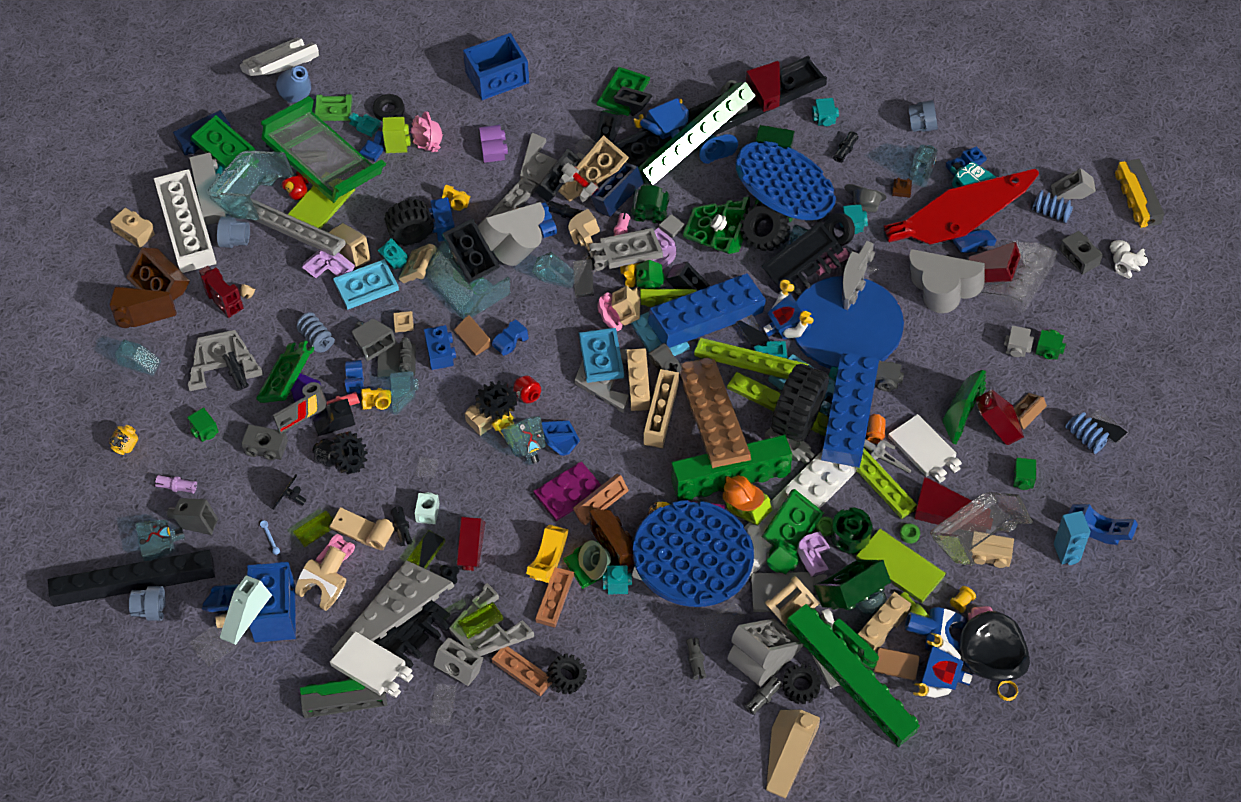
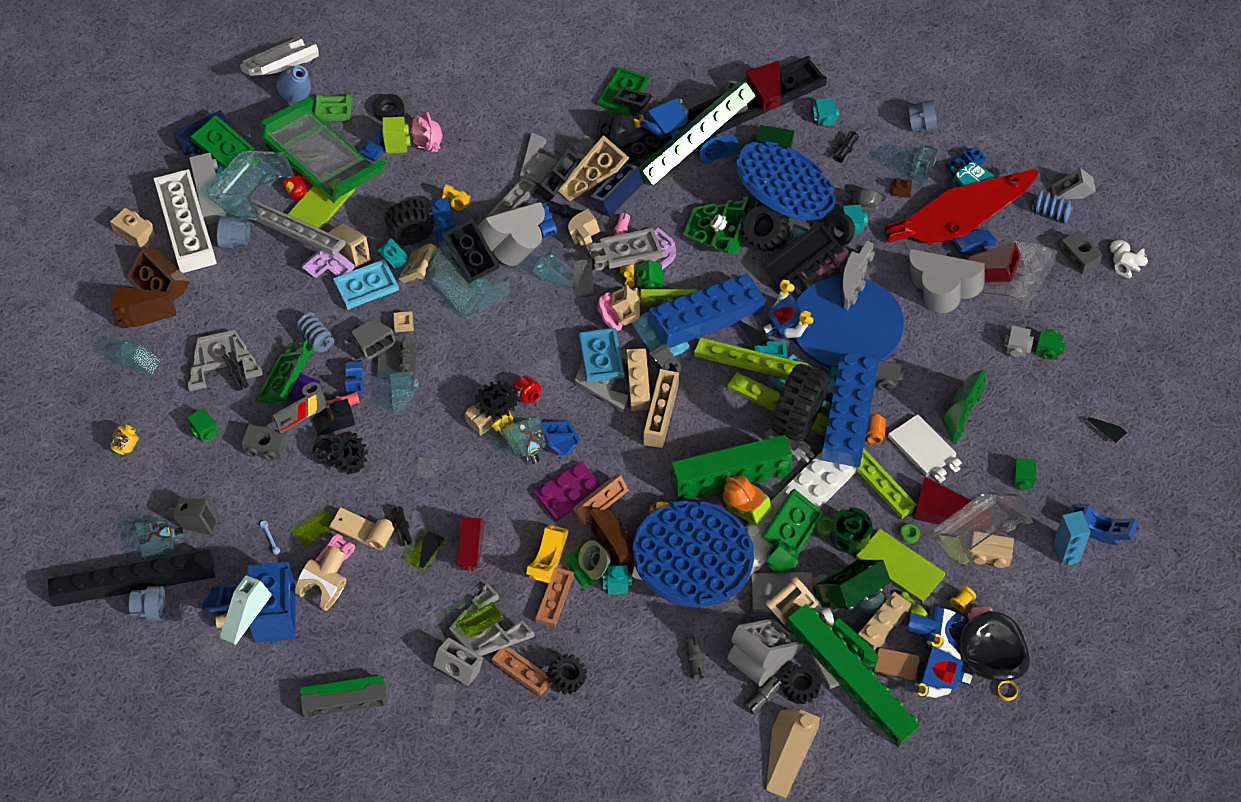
lavender pin [155,475,197,494] -> none
dark red hips [199,266,244,318] -> none
tan hinge [239,284,255,299] -> none
black shield [272,474,307,510] -> none
white tile [330,632,413,698] -> none
light grey wing [332,560,454,655] -> none
teal plate [348,113,381,137] -> none
yellow plate [361,388,391,410] -> none
black hinge [373,600,450,668] -> none
light aqua brick [415,492,439,524] -> none
blue brick [424,325,456,370] -> none
black plate [440,565,460,585] -> none
medium nougat slope [454,315,491,356] -> none
blue container [463,33,529,100] -> none
medium lavender brick [479,125,508,163] -> none
blue leg [492,319,529,356] -> none
light grey piece [559,163,598,202] -> none
dark green brick [631,185,670,224] -> none
light grey tile [659,215,685,238] -> none
black slope [665,262,710,291] -> none
medium nougat plate [679,358,751,468] -> none
lavender plate [797,531,830,577] -> none
light grey piece [864,439,911,473] -> none
dark red slope [975,390,1024,445] -> none
medium nougat slope [1014,393,1047,430] -> none
medium blue piece [1066,412,1109,454] -> none
piece [1115,159,1164,228] -> none

